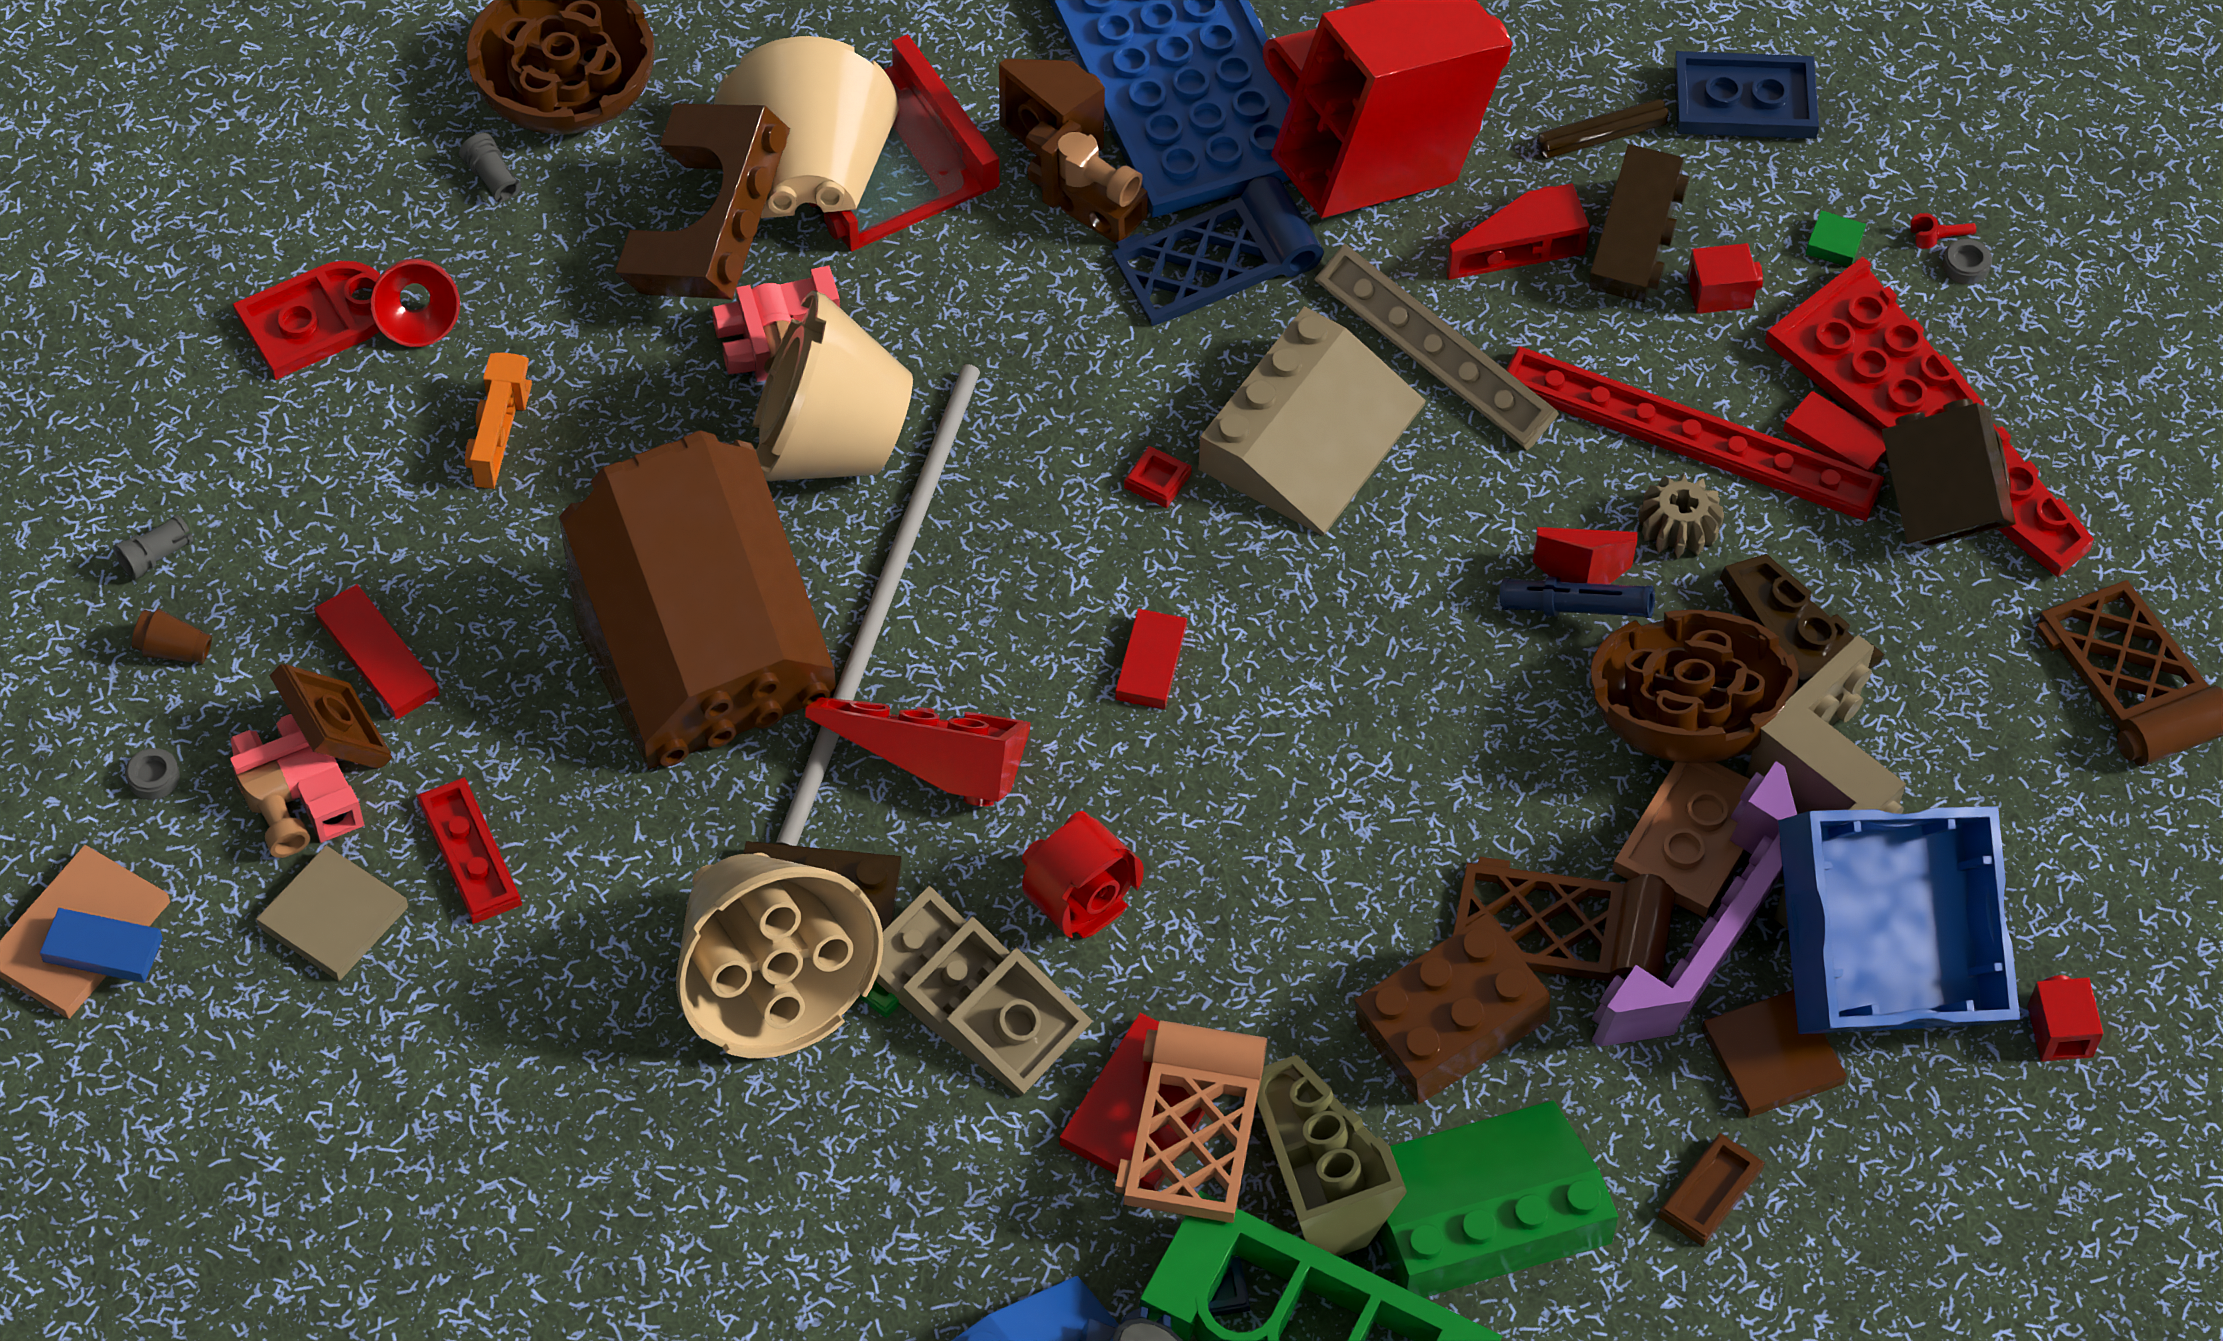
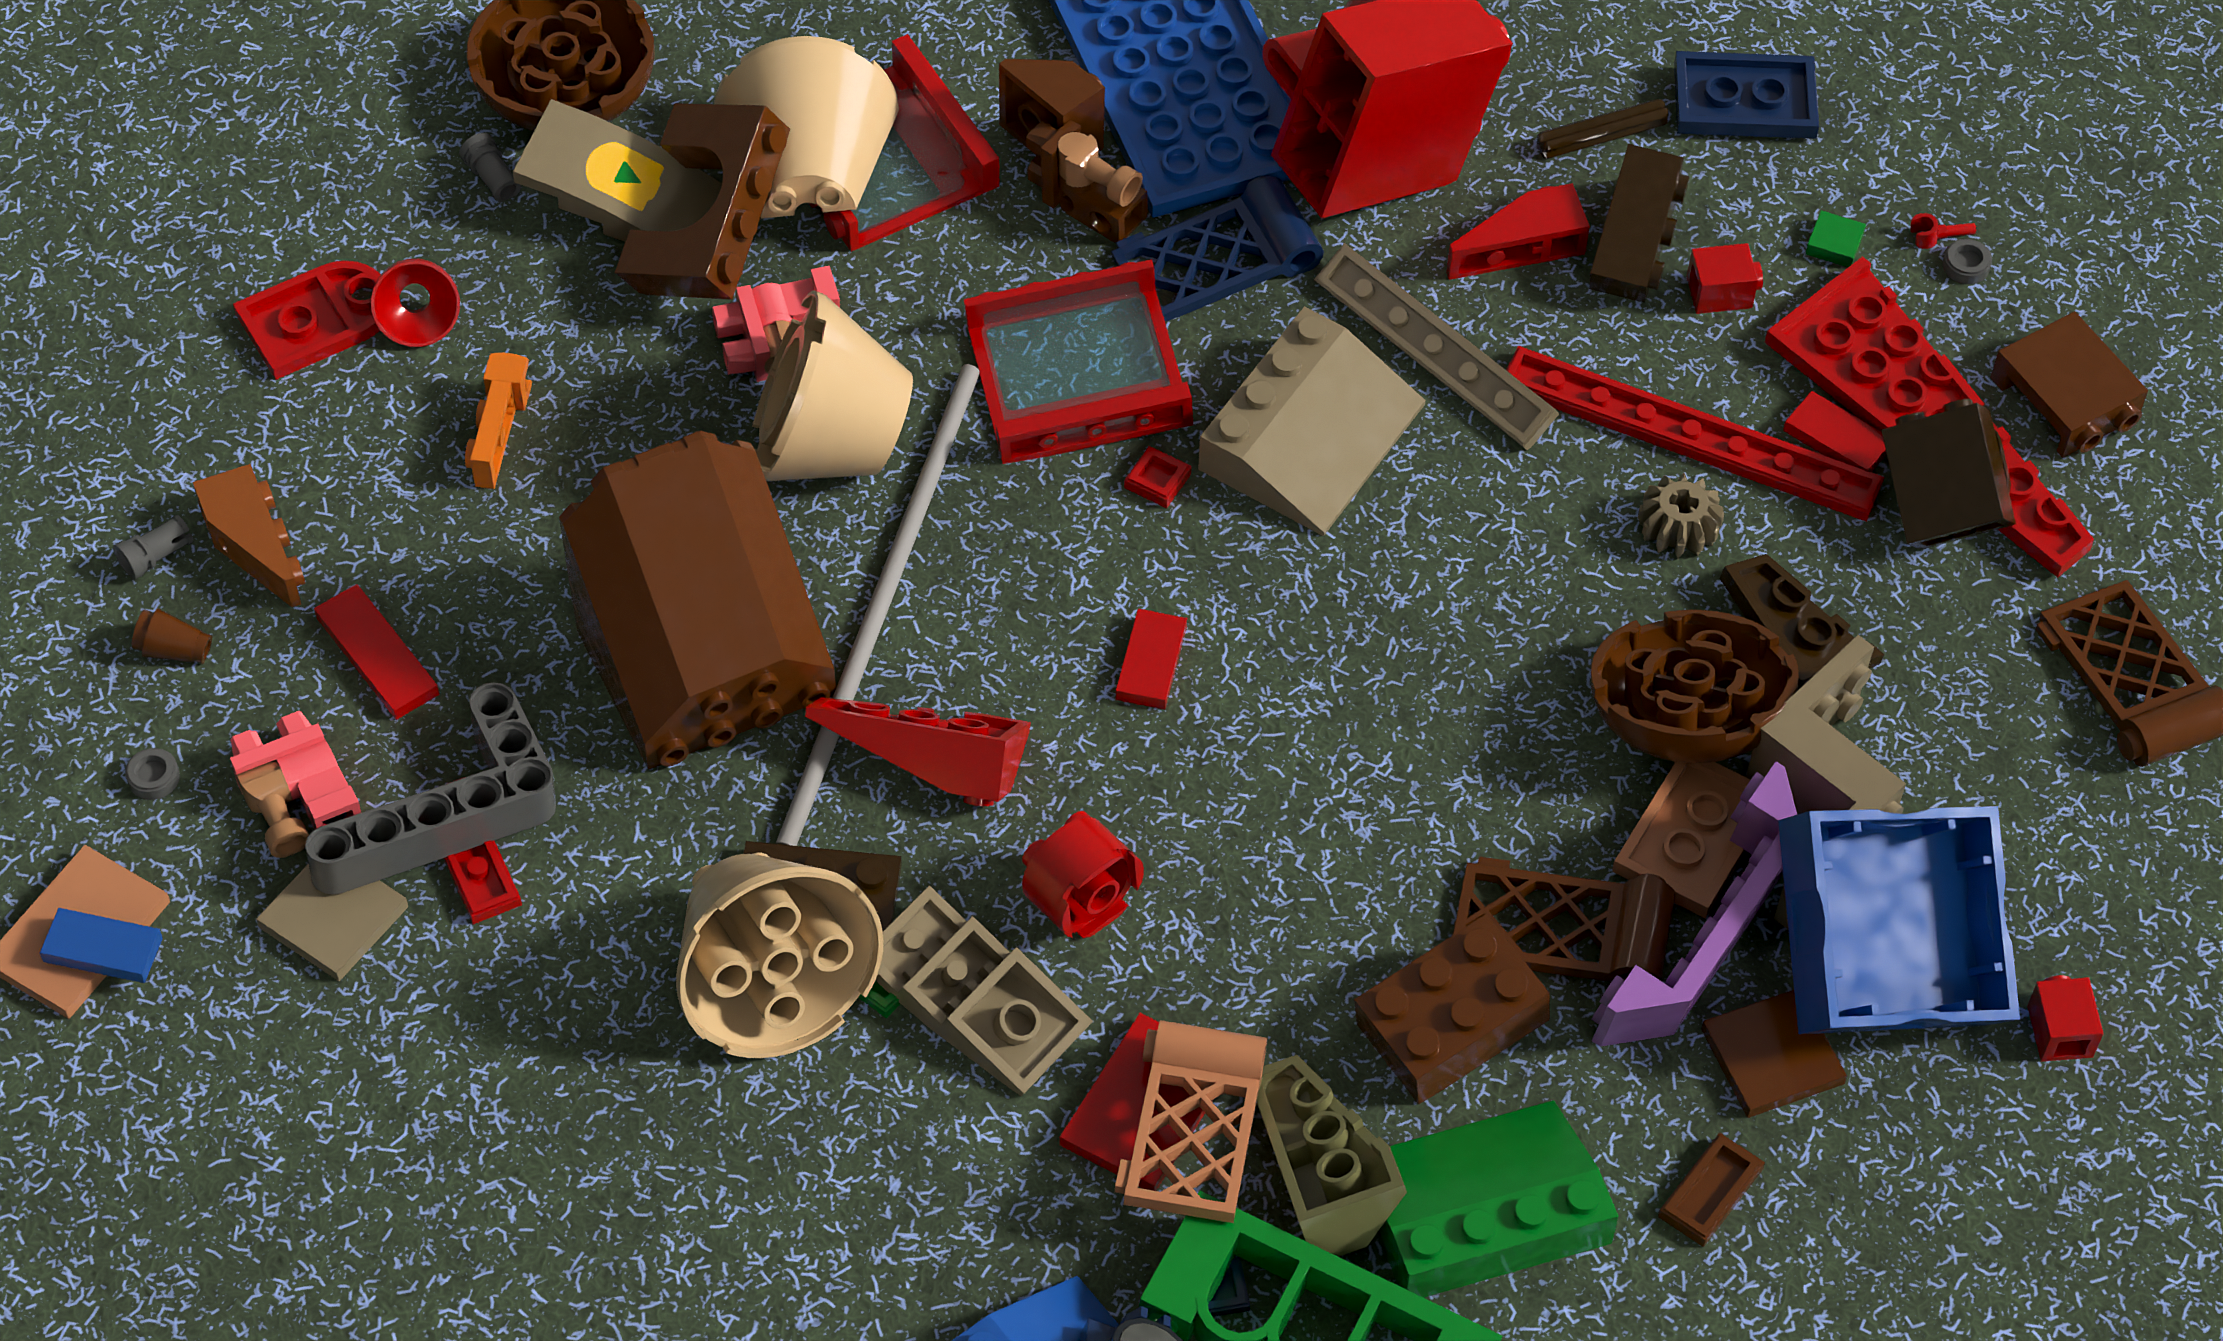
reddish brown tile [269,664,392,769] -> none
dark blue pin [1500,576,1655,618] -> none
red slope [1533,527,1637,584] -> none
none -> dark orange slope [193,464,306,607]
none -> dark grey beam [305,682,556,895]
none -> dark tan slope [513,99,722,242]
none -> panel [963,259,1193,464]
none -> reddish brown panel [1990,311,2148,458]

